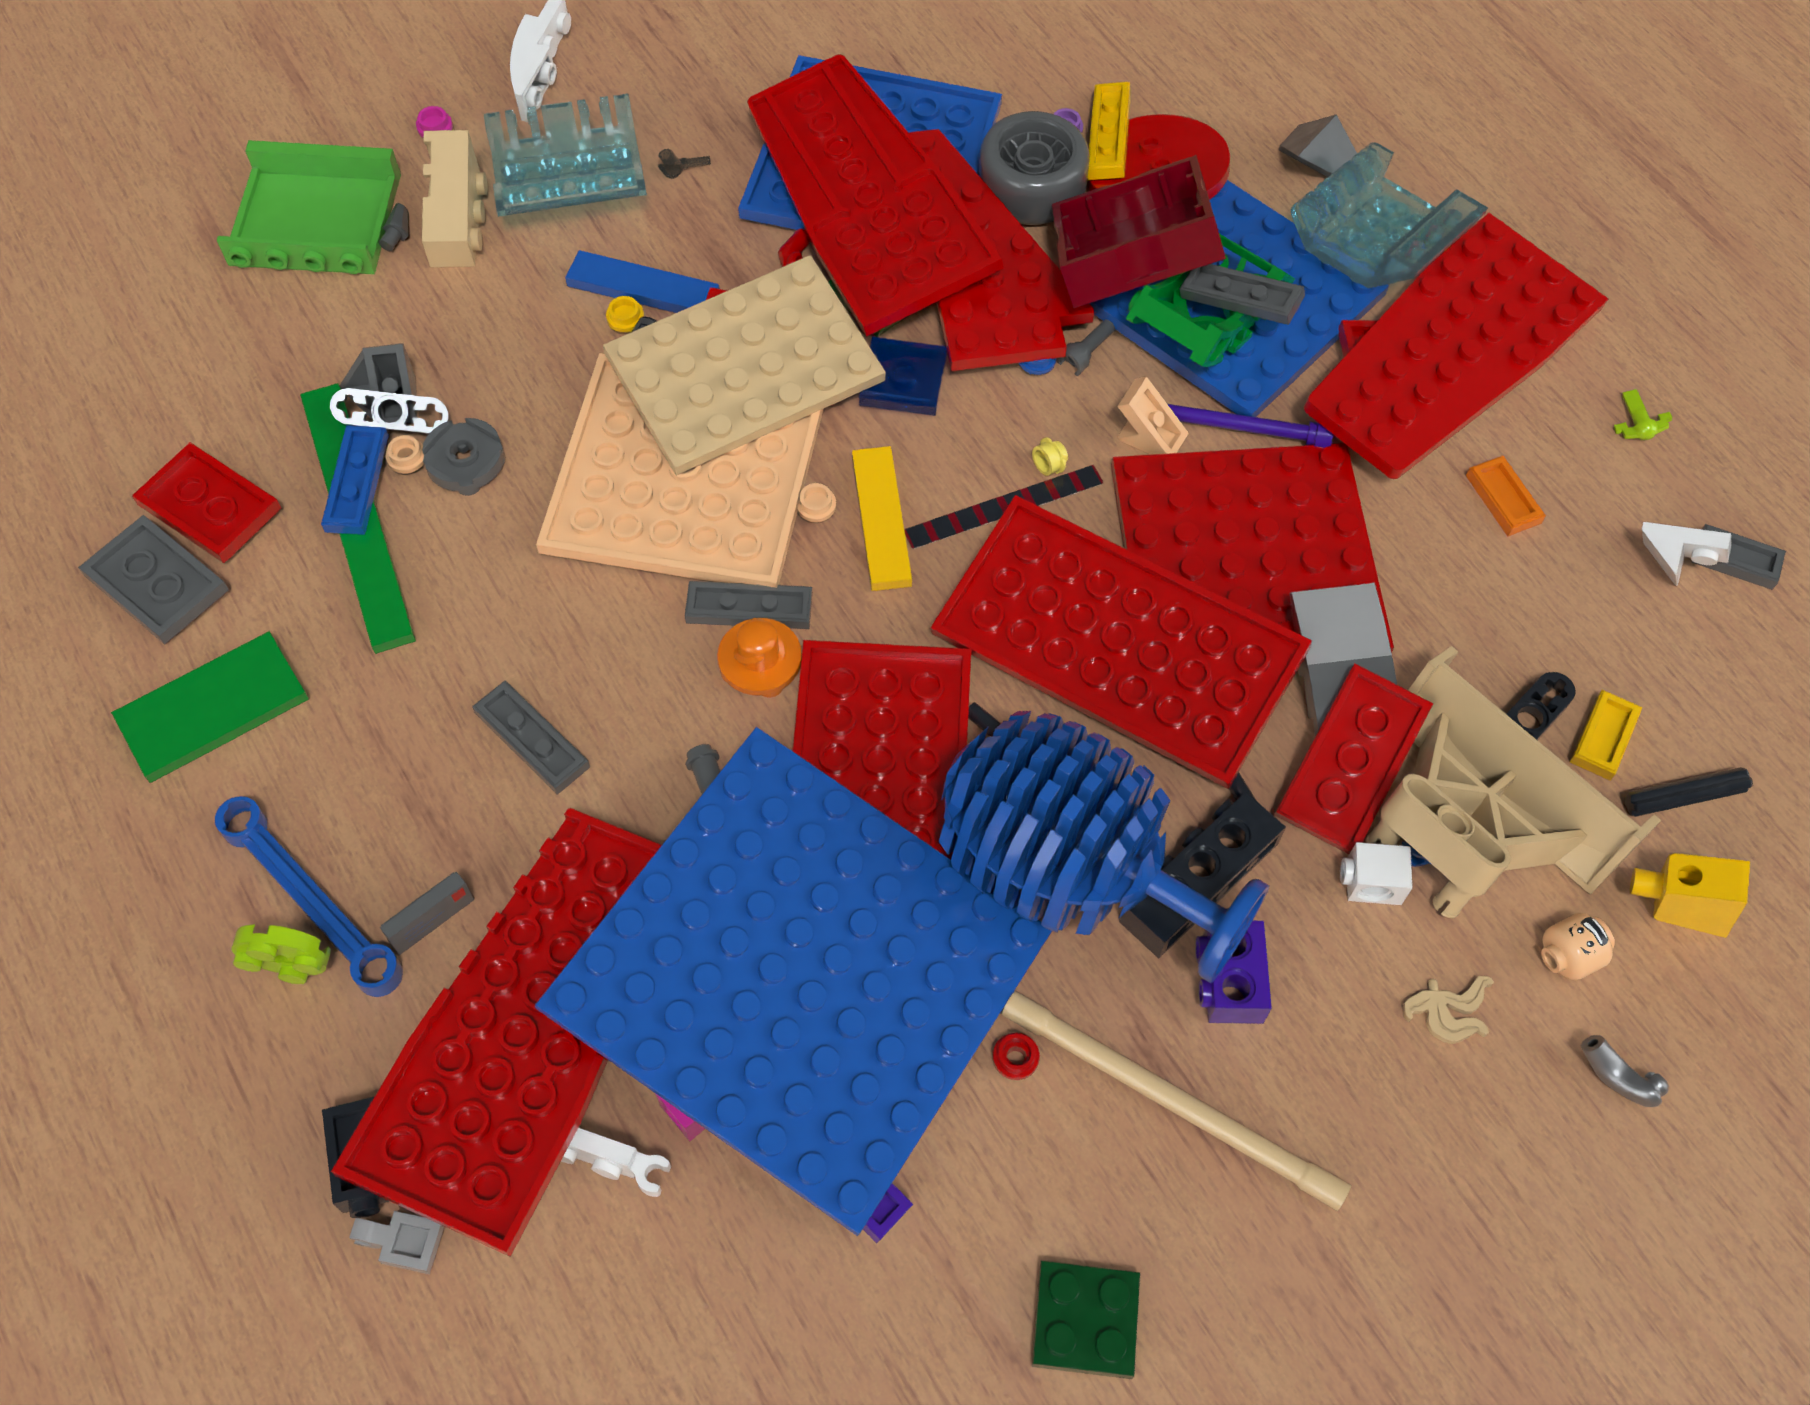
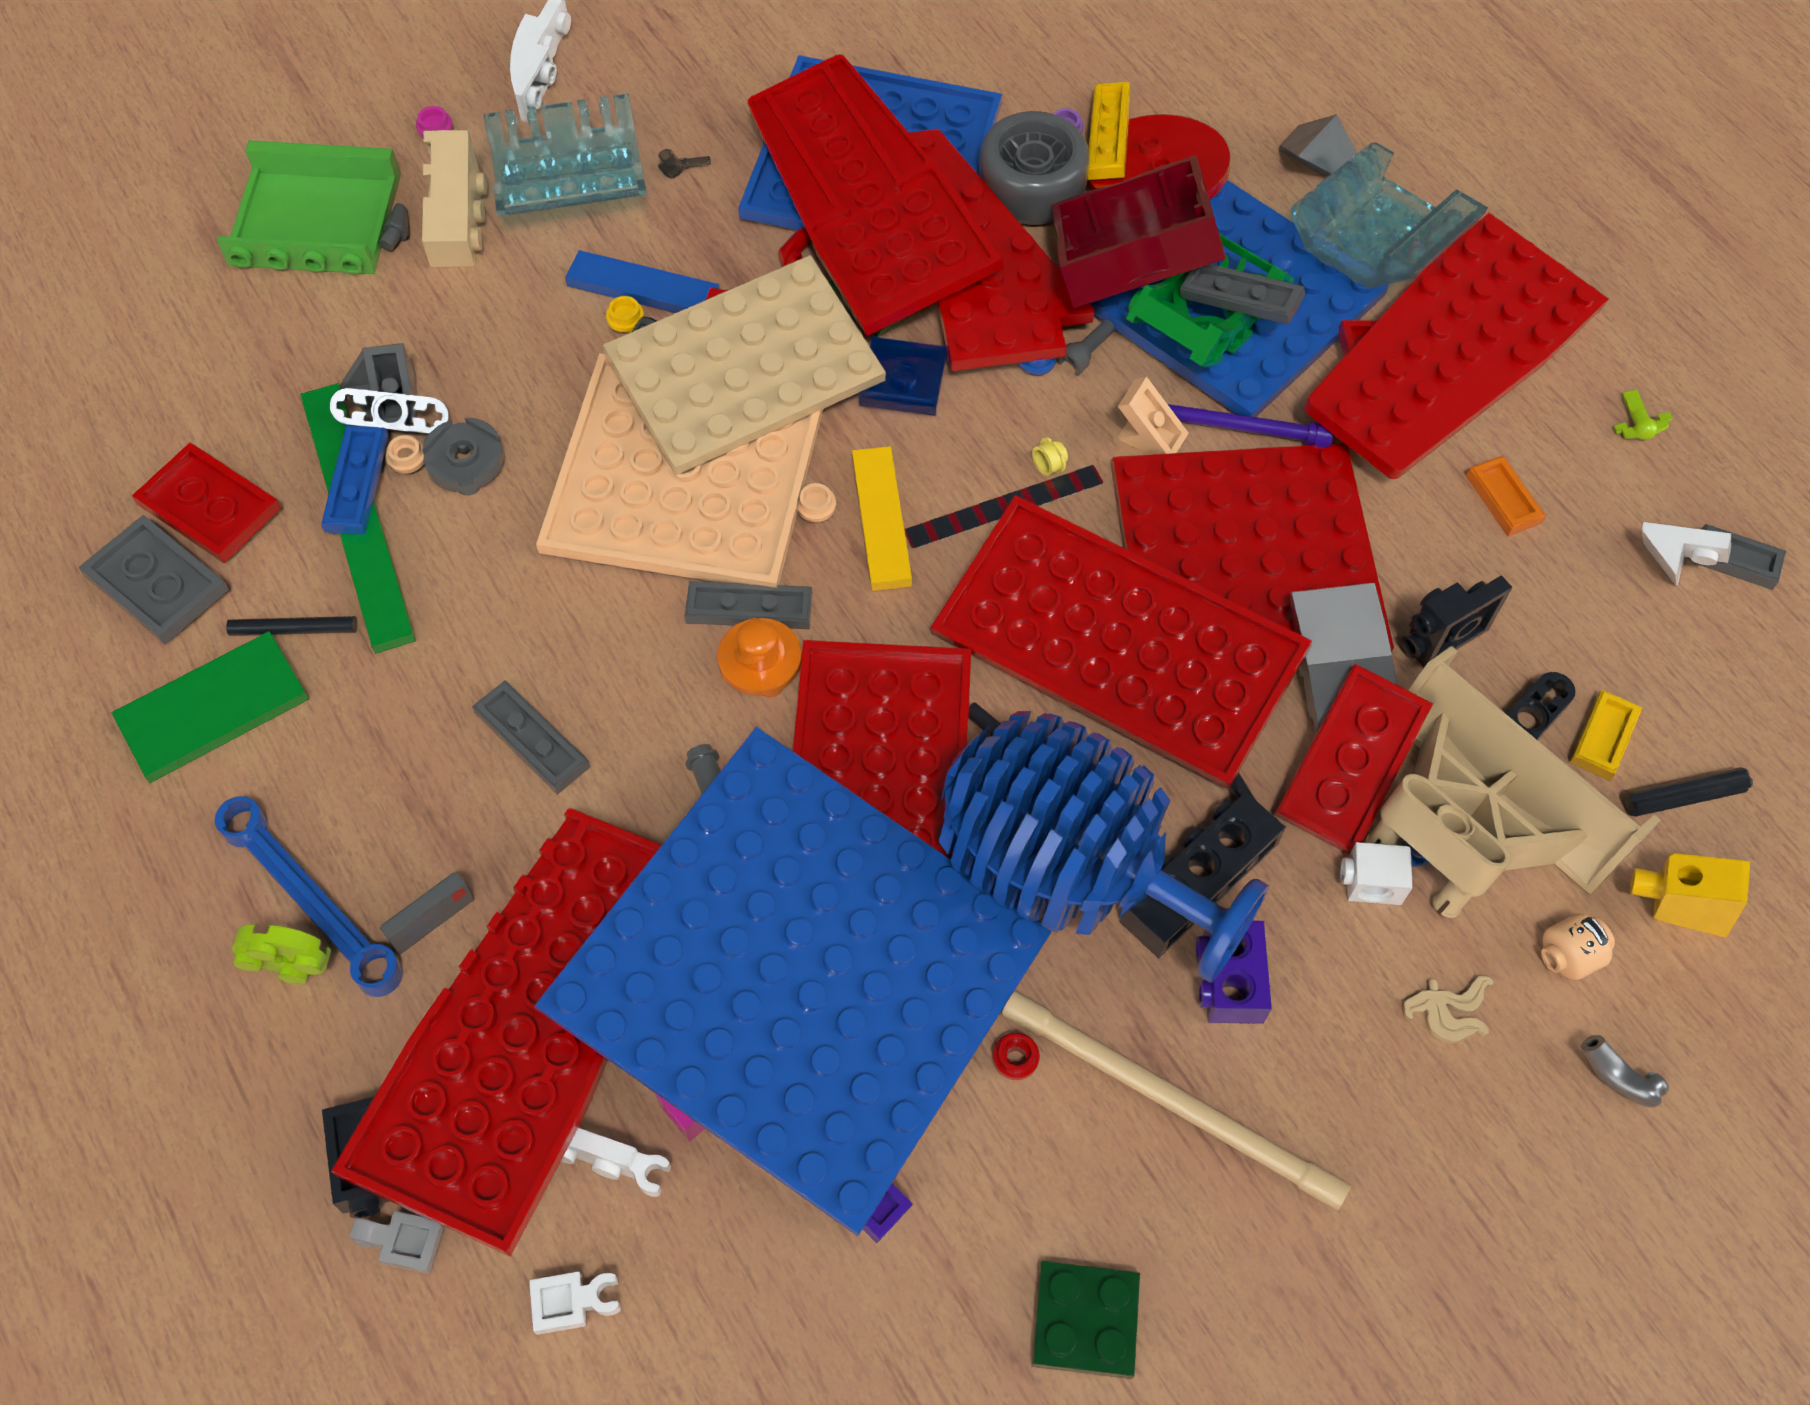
none -> black bar [226,616,357,636]
none -> white plate [529,1272,621,1335]
none -> black plate [1402,575,1513,667]

